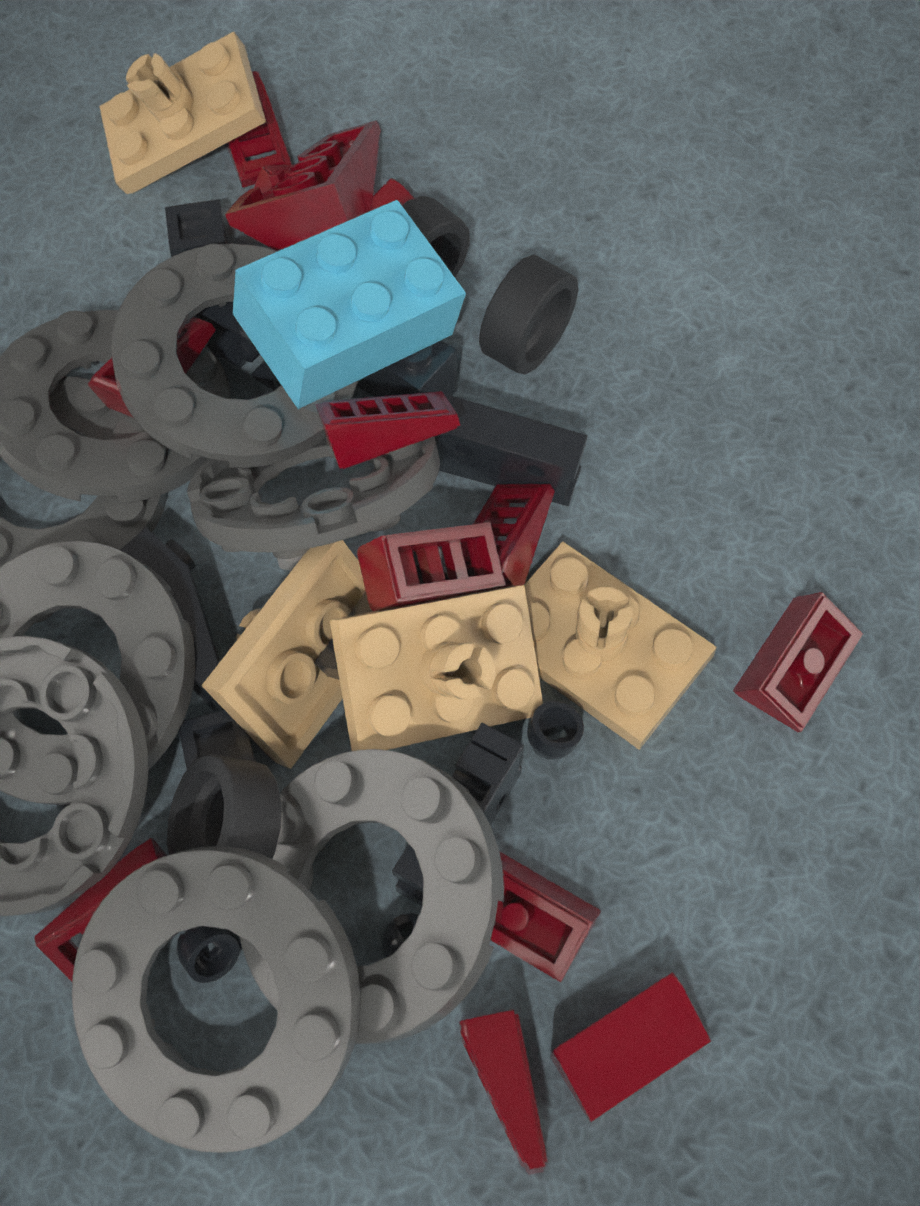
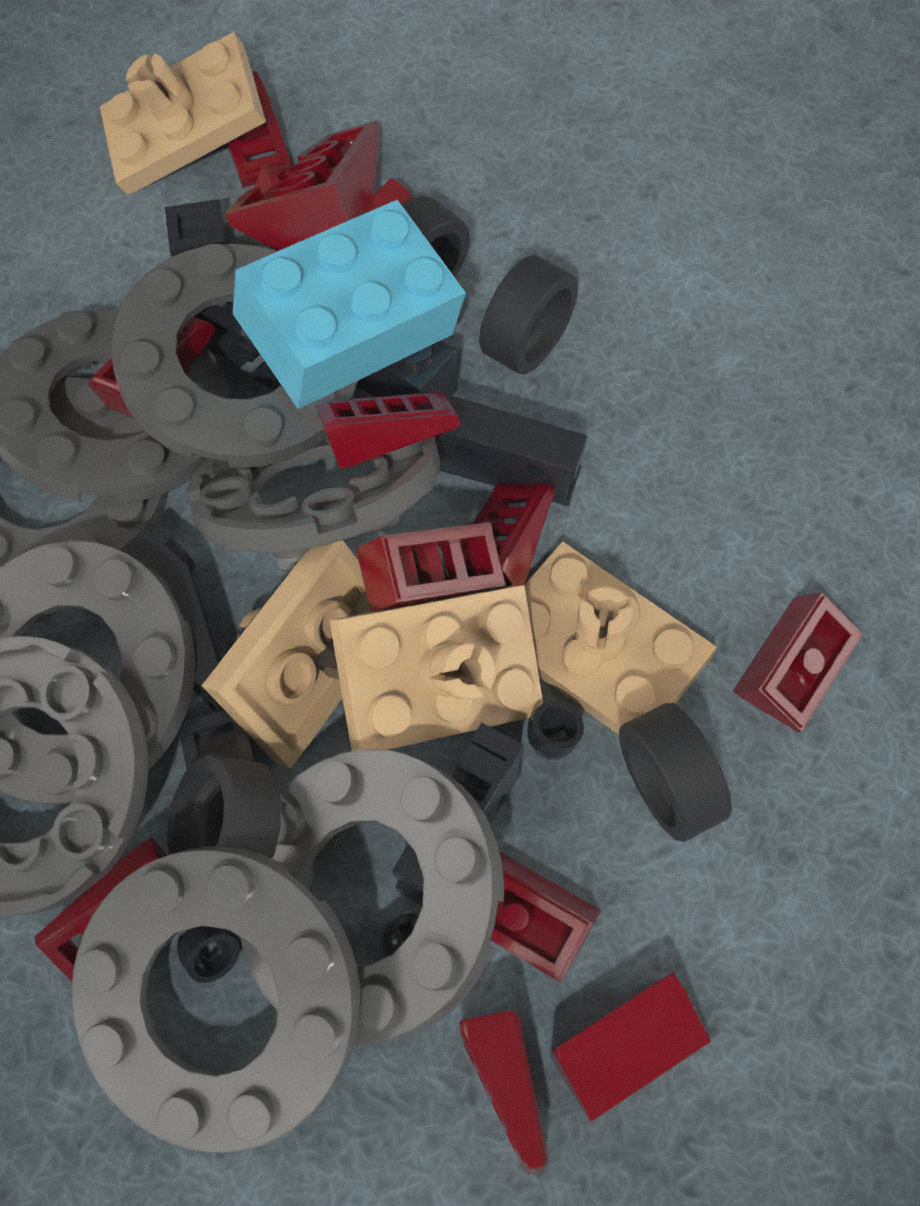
none -> black tyre [618,703,732,842]

